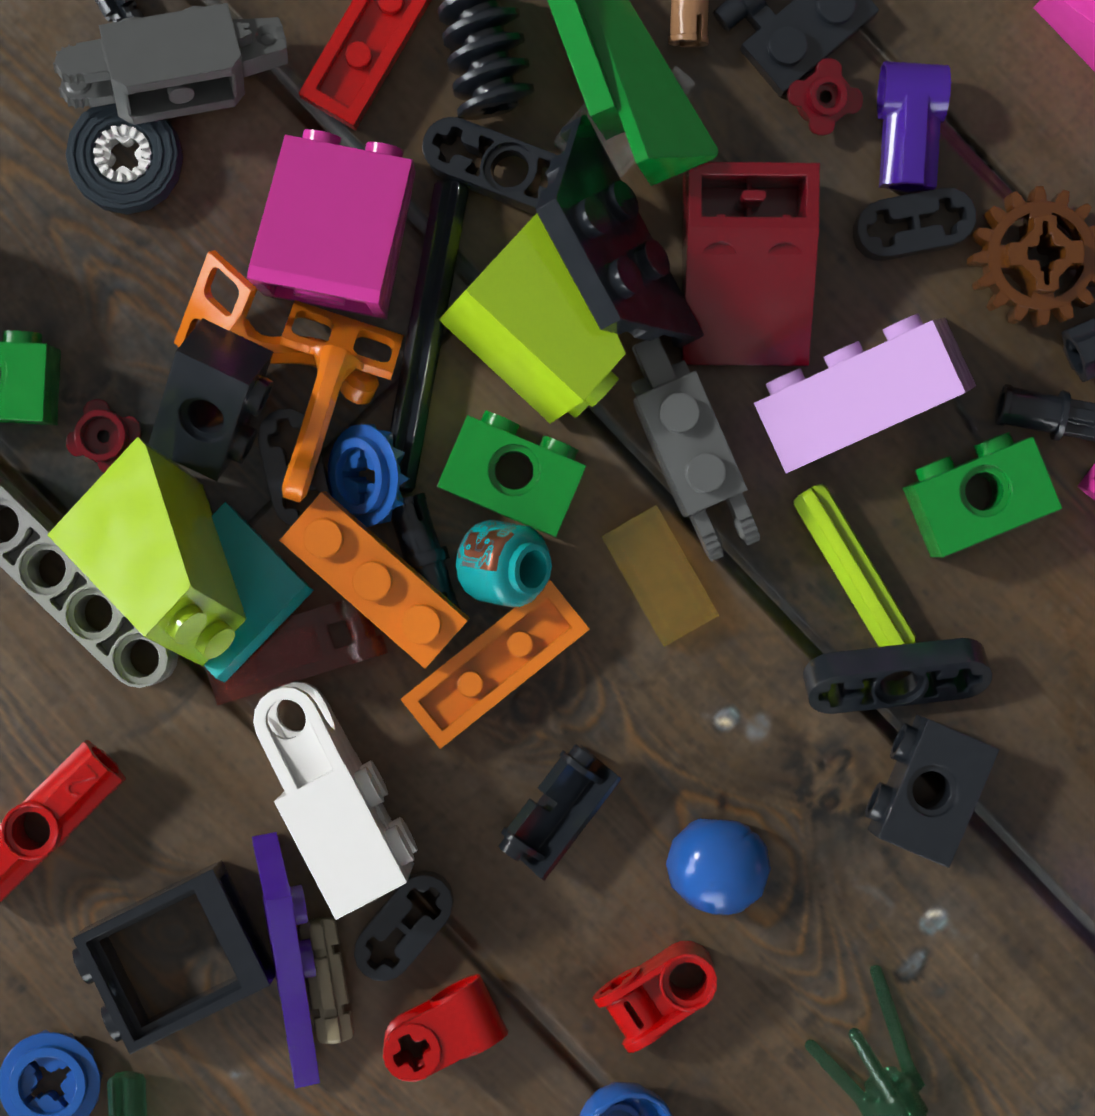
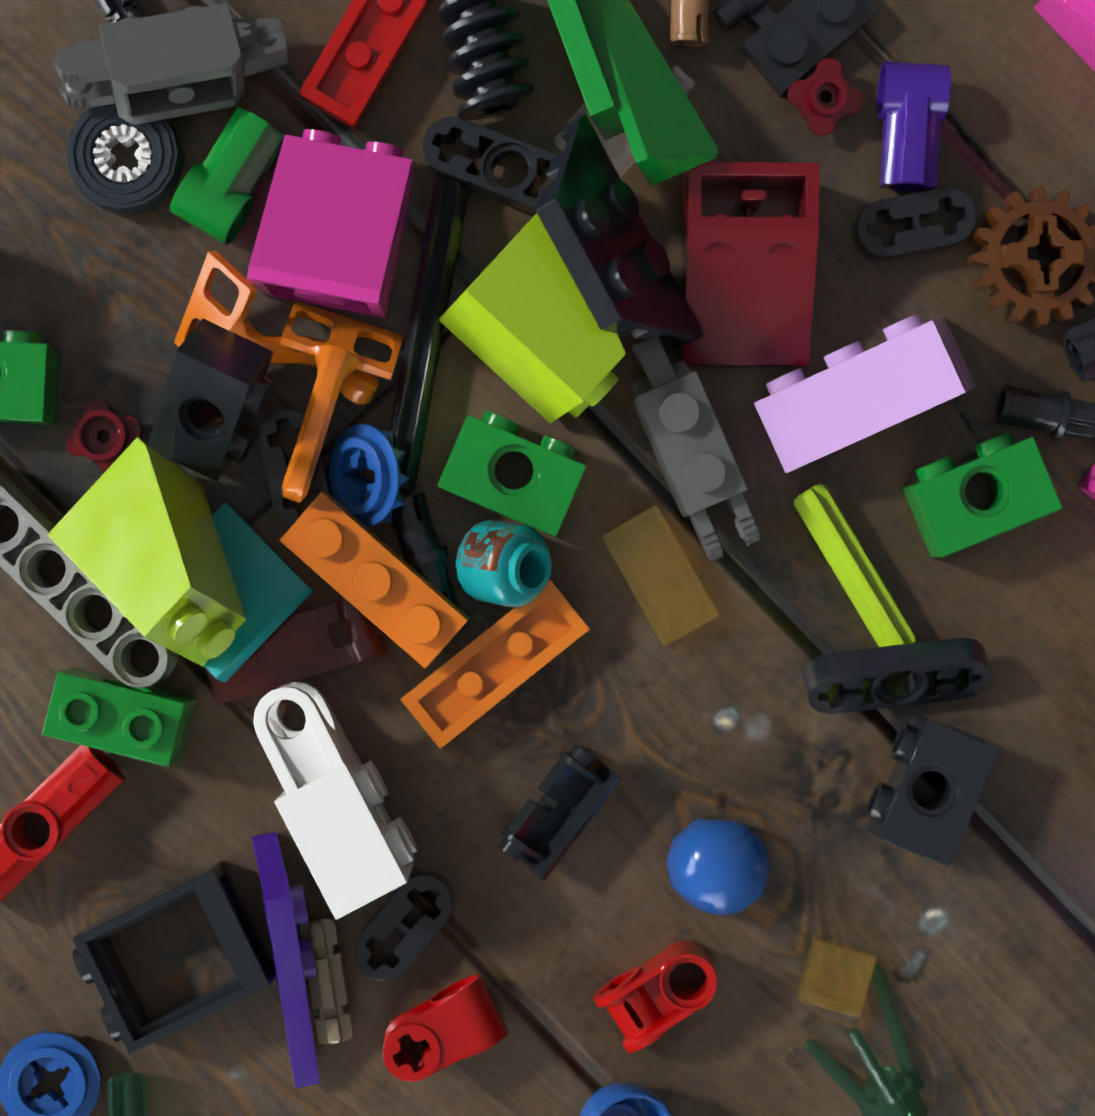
none -> green brick [41,668,196,767]
none -> green piece [170,107,285,245]
none -> clear yellow tile [796,936,877,1018]

